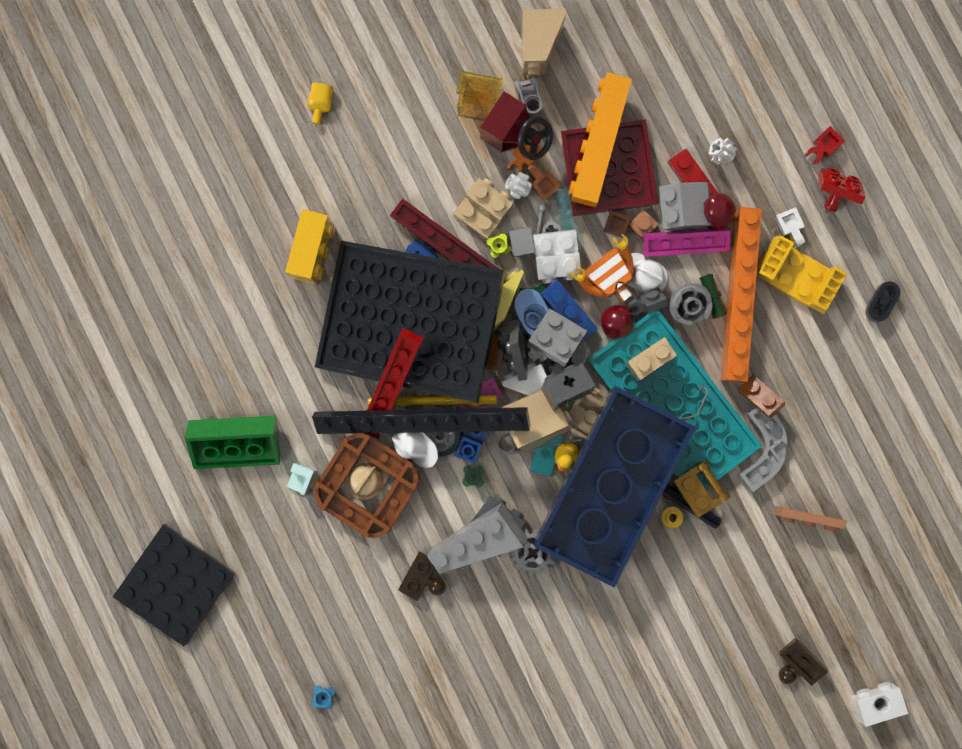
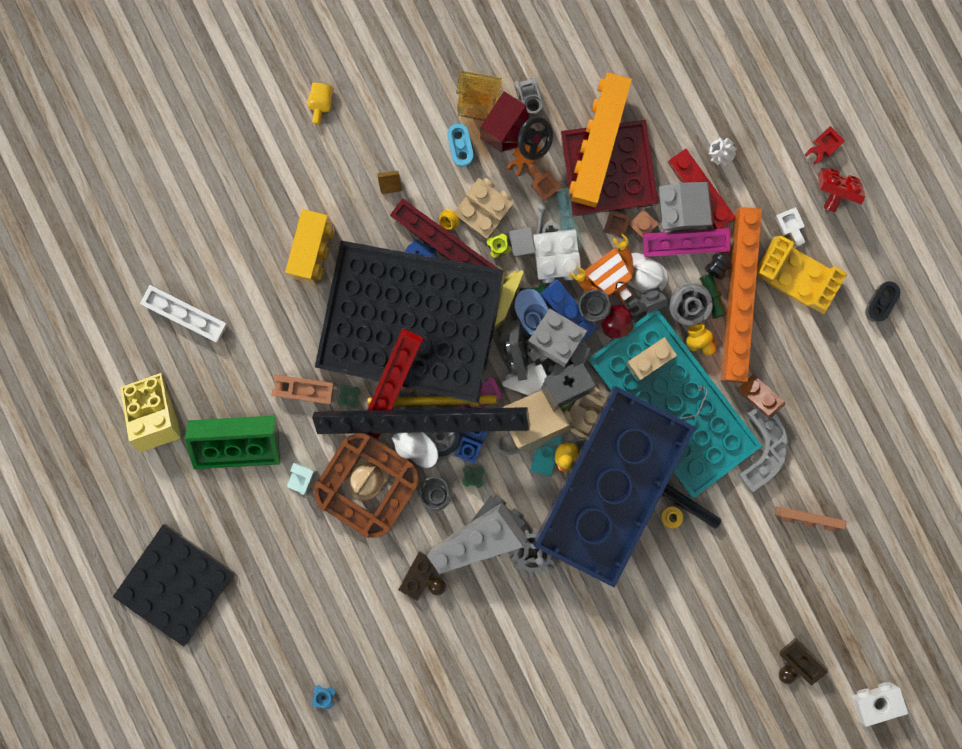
dark orange plate [486,333,504,371] -> none
white gear [505,172,532,199] -> none
tan slope [521,8,566,77] -> none
pearl gold plate [673,460,731,518] -> none
dark red hair [704,193,736,227] -> none
none -> light yellow slope [120,373,181,452]
none -> white plate [140,285,228,343]
none -> nougat plate [271,374,334,405]
none -> clear green plate [338,385,361,408]
none -> pearl gold slope [377,171,402,194]
none -> dark grey hair [419,476,452,511]
none -> yellow plate [439,209,459,230]
none -> medium azure plate [447,123,473,167]
none -> dark grey hair [578,289,612,322]
none -> yellow animal [686,324,717,356]
none -> black wheel [705,253,732,280]

